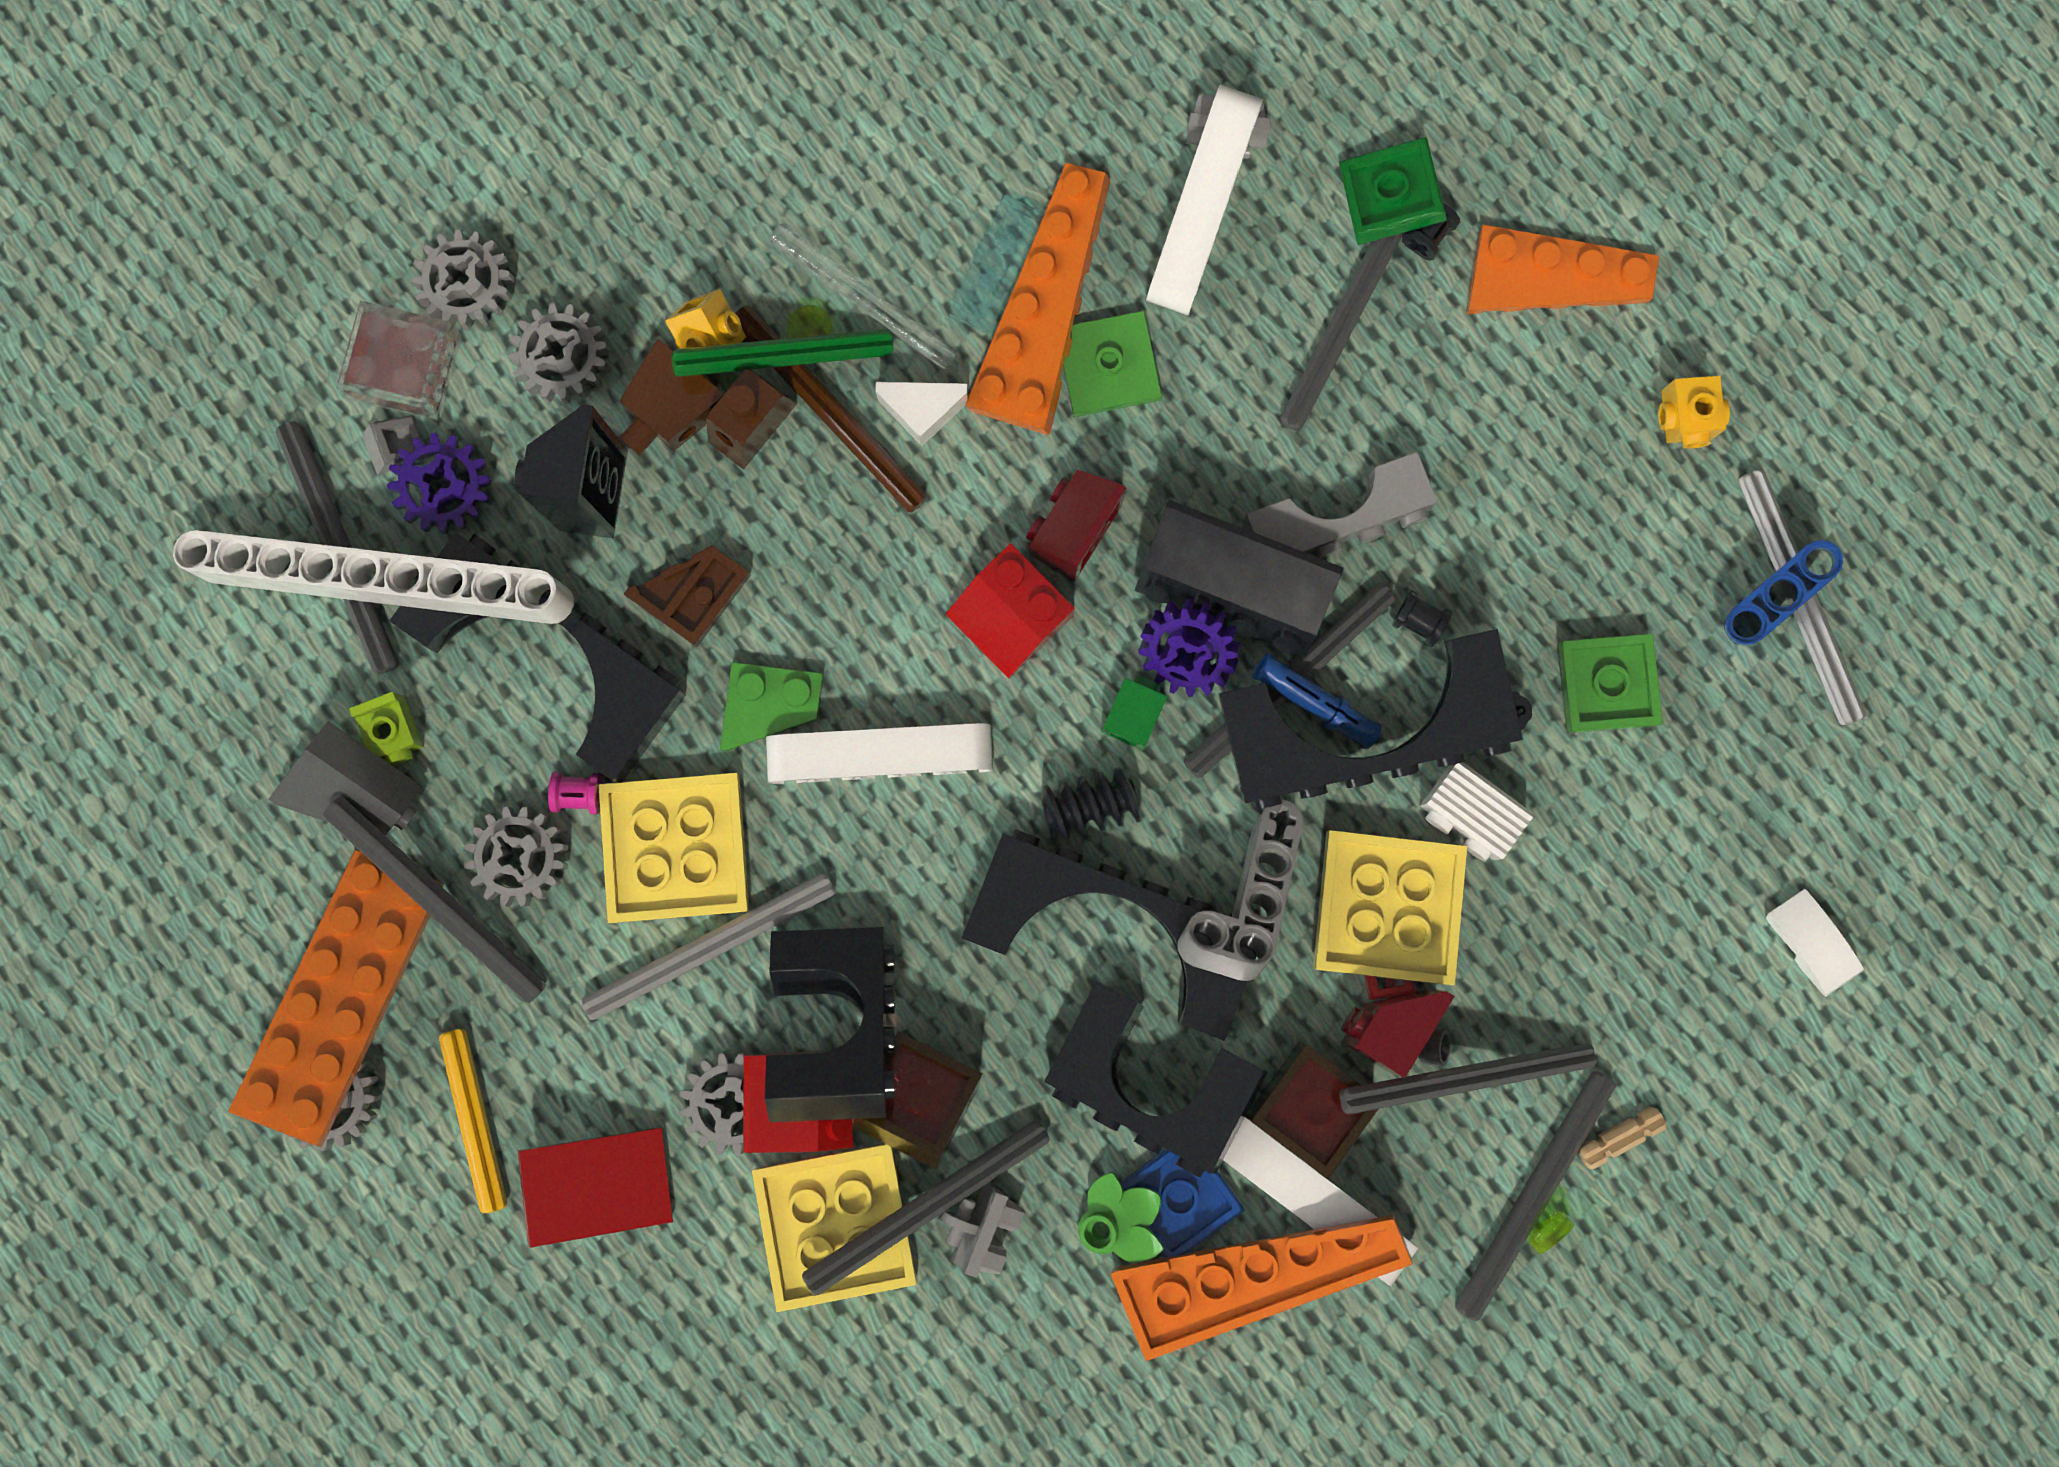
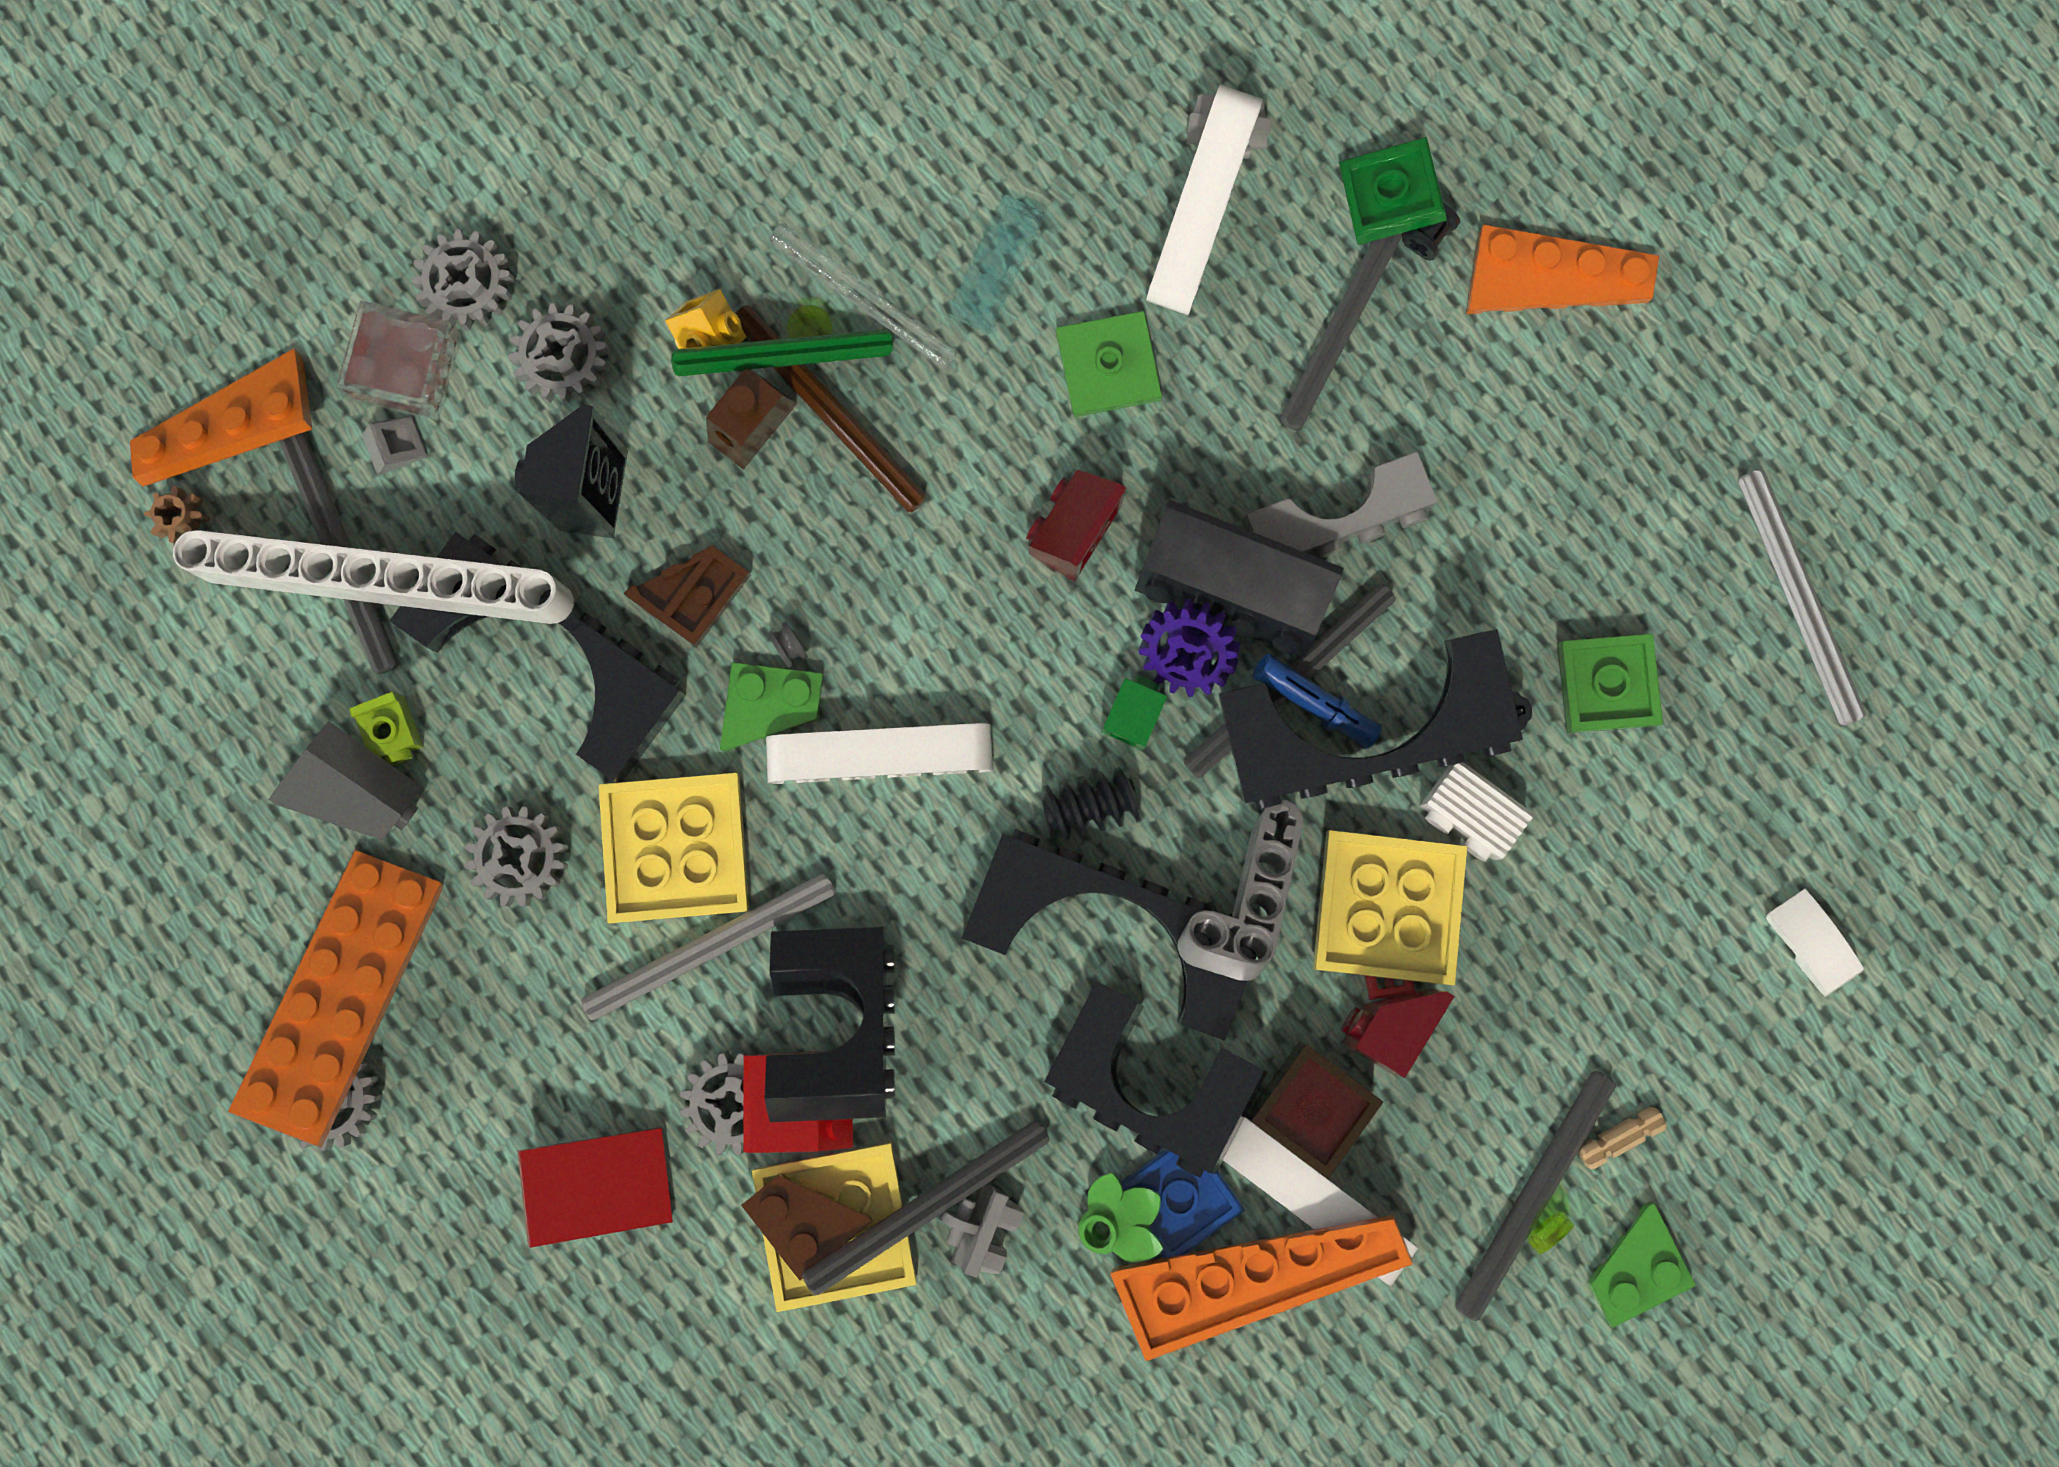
dark grey axle [323,797,546,1003] -> none
dark purple gear [387,433,491,534] -> none
yellow axle [439,1029,508,1213] -> none
dark pink bush [548,771,603,814] -> none
reddish brown torso [619,339,724,456] -> none
piece [853,1031,983,1170] -> none
white slope [876,382,968,446] -> none
red slope [945,543,1075,679] -> none
orange wing [965,163,1110,436] -> none
dark grey axle [1339,1043,1597,1114] -> none
black bush [1392,590,1452,647] -> none
dark grey hinge [1418,1028,1451,1066] -> none
yellow brick [1658,376,1730,449] -> none
blue beam [1724,540,1843,646] -> none
none -> orange wing [130,348,312,487]
none -> medium nougat gear [144,486,210,544]
none -> reddish brown wing [741,1173,873,1281]
none -> dark grey bush [767,622,808,668]
none -> bright green wing [1588,1201,1696,1328]

